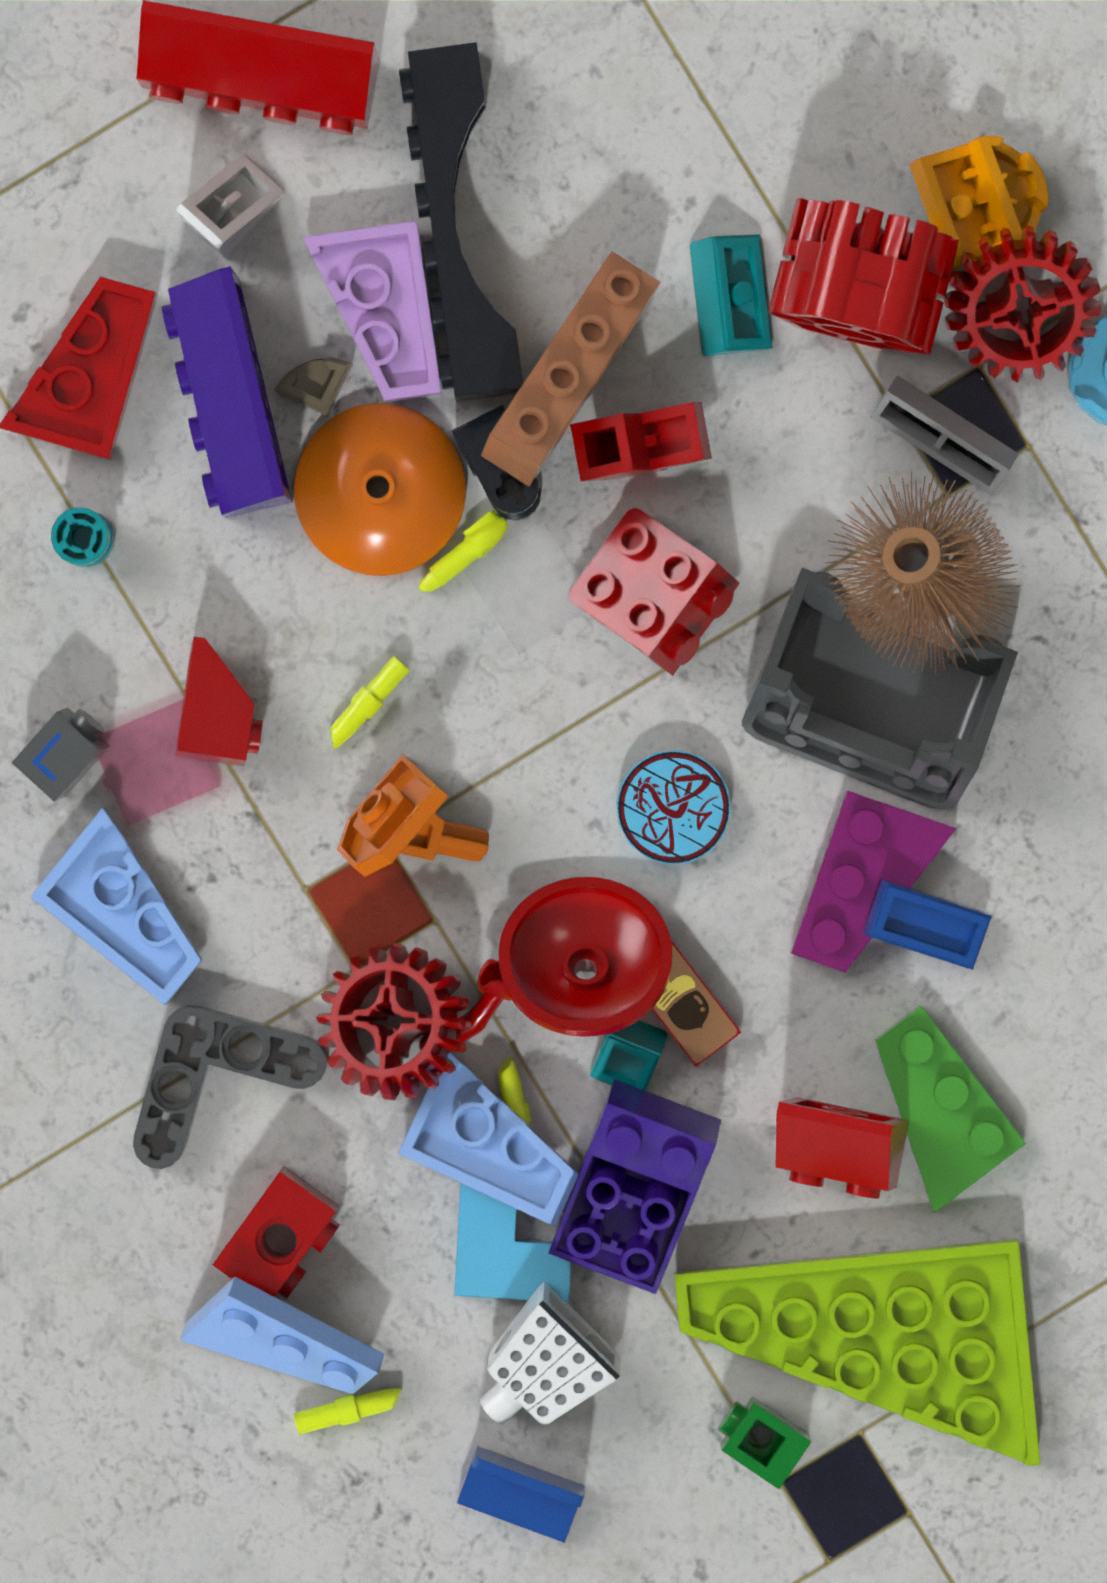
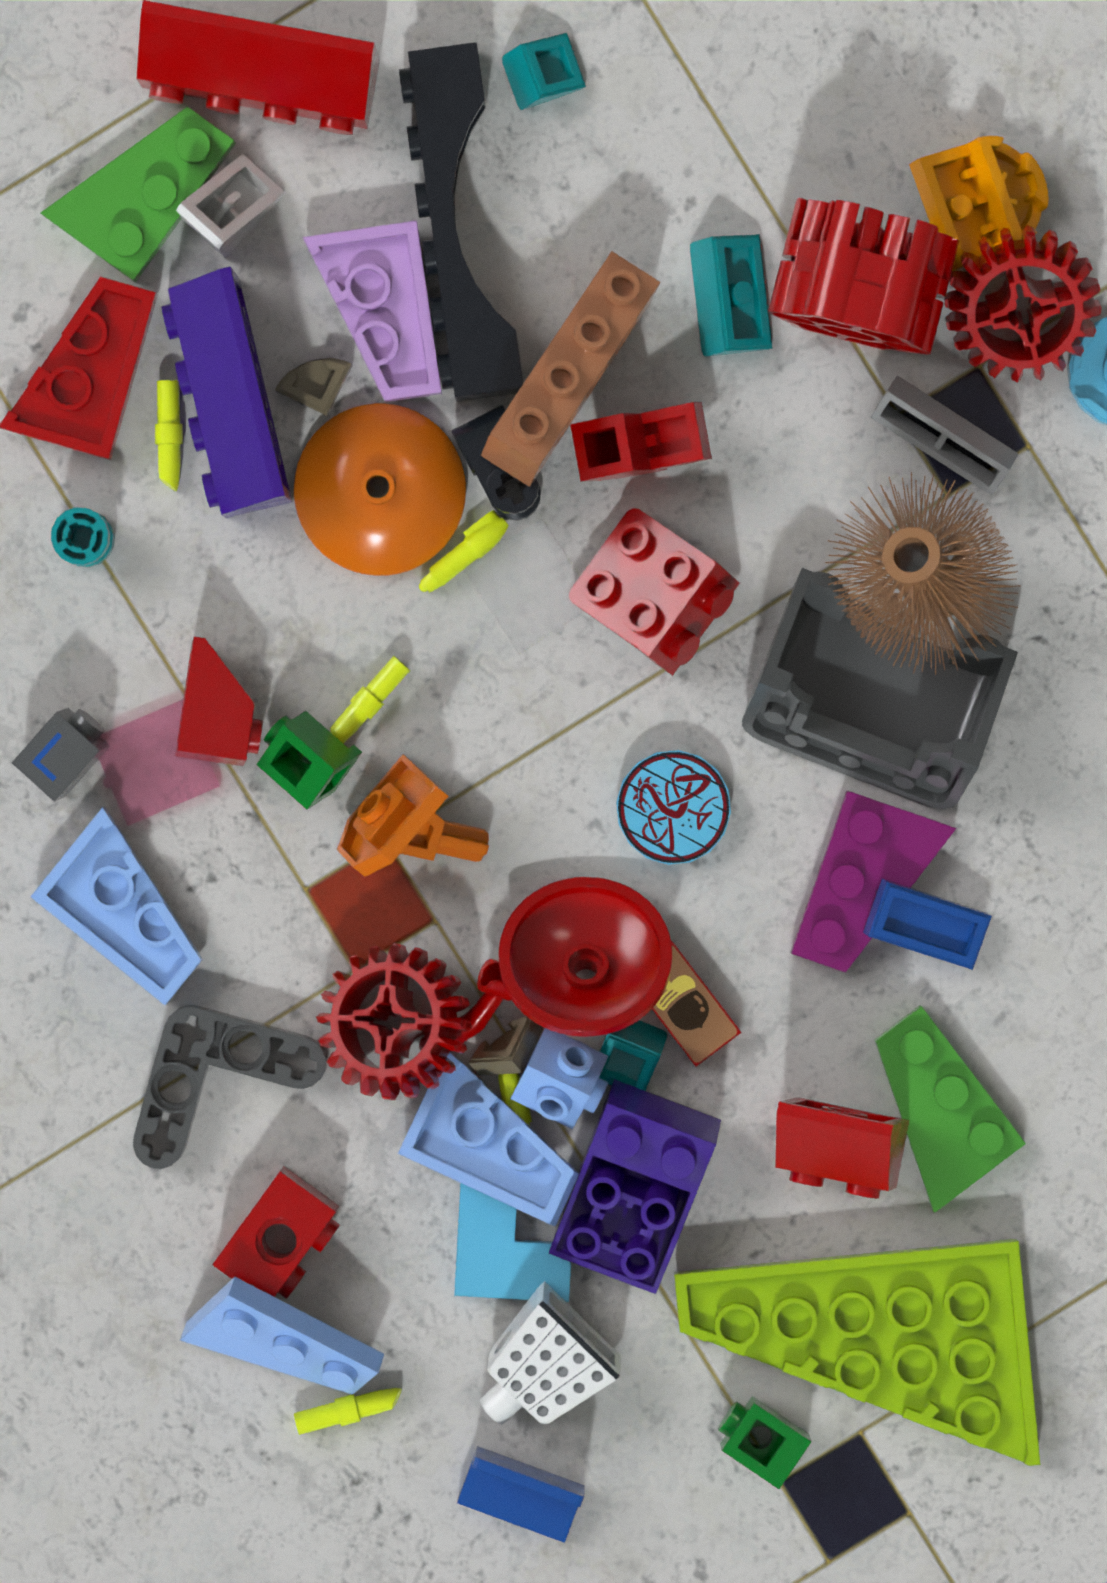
none -> bright green wing [40,106,236,283]
none -> neon yellow piece [155,380,183,492]
none -> green brick [256,711,362,810]
none -> dark tan tile [469,1016,544,1076]
none -> teal slope [502,33,586,110]
none -> light blue brick [511,1028,608,1129]

